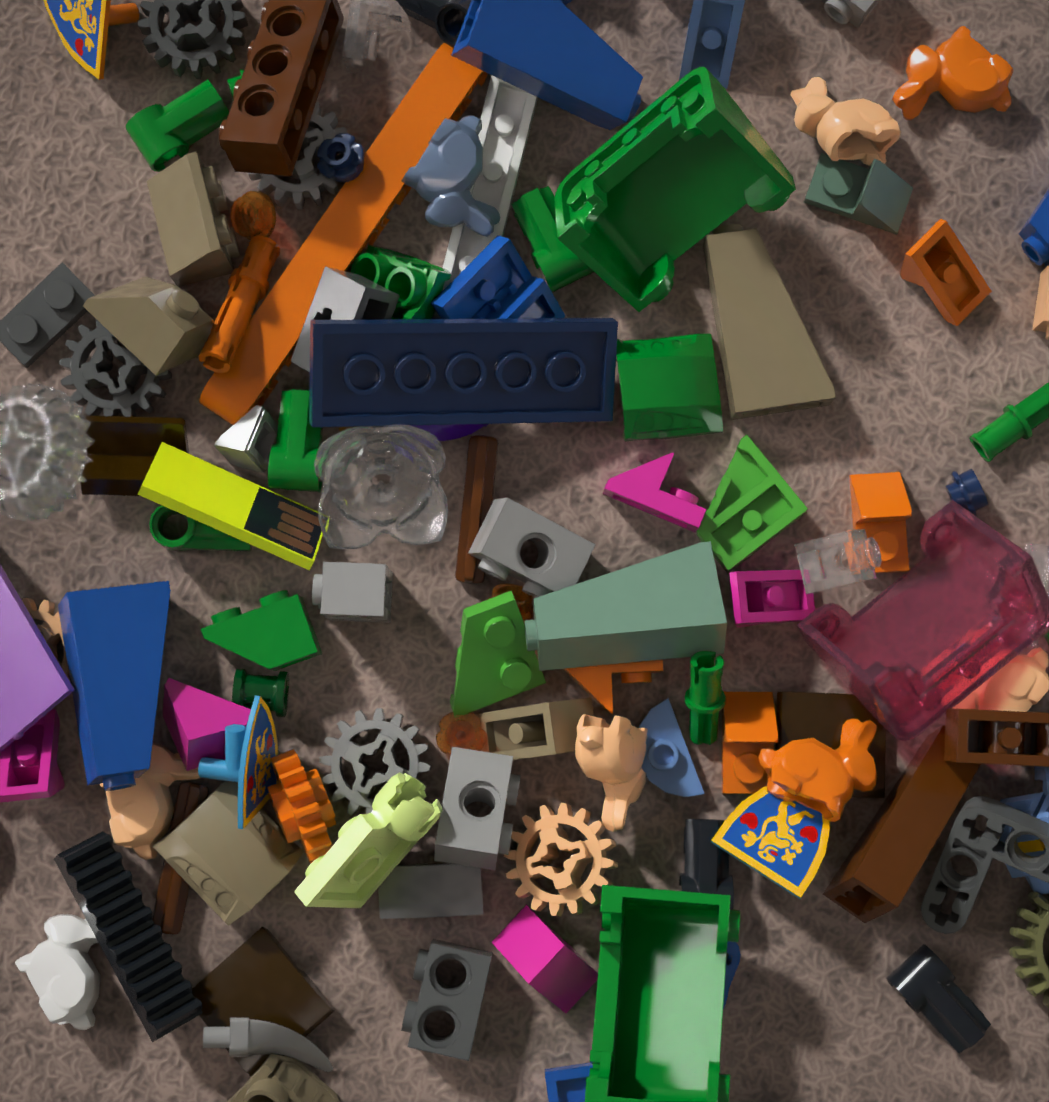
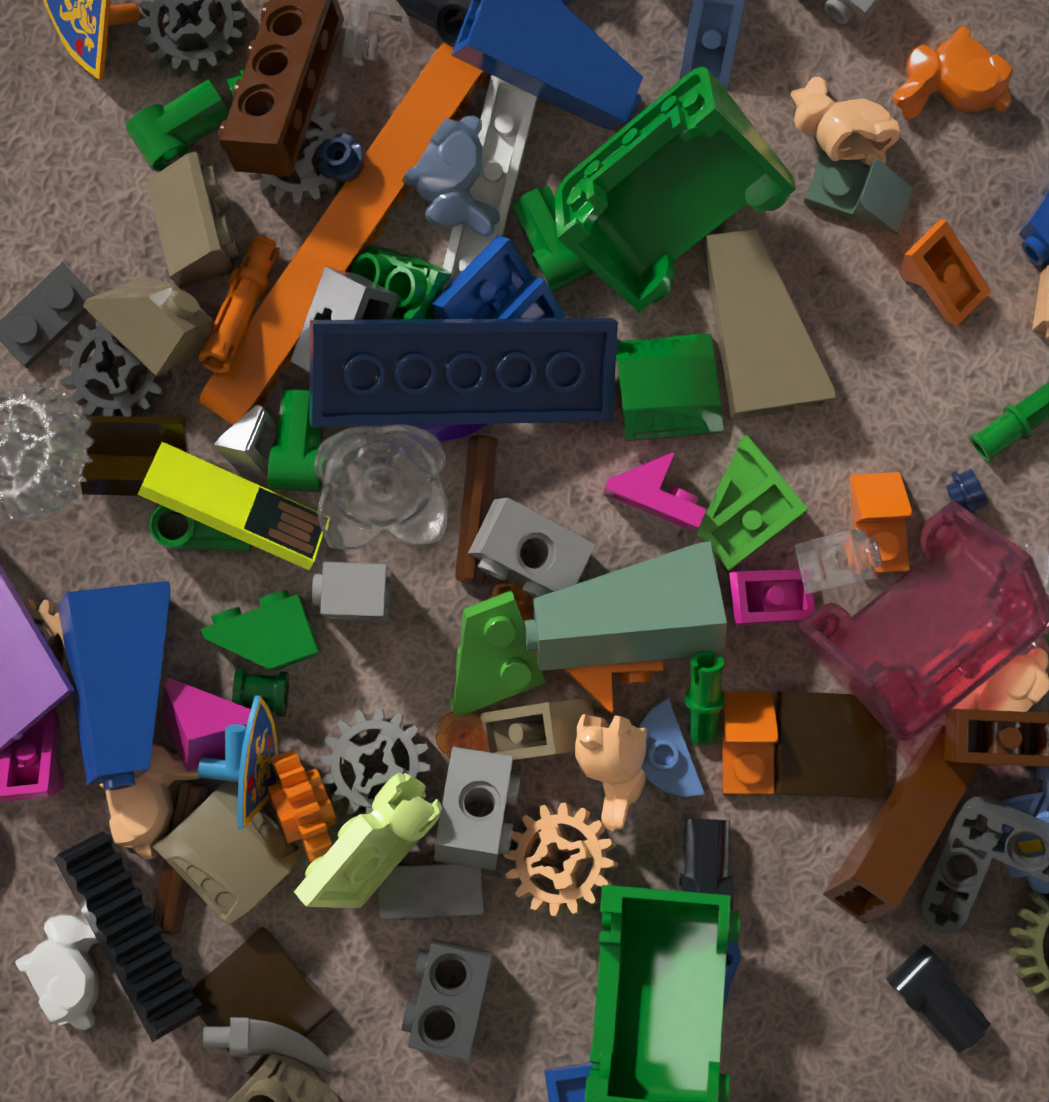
clear orange plate [230,191,276,240] -> none
dark pink slope [492,904,598,1013] -> none
shield [711,786,830,899] -> none
orange animal [758,718,877,822] -> none

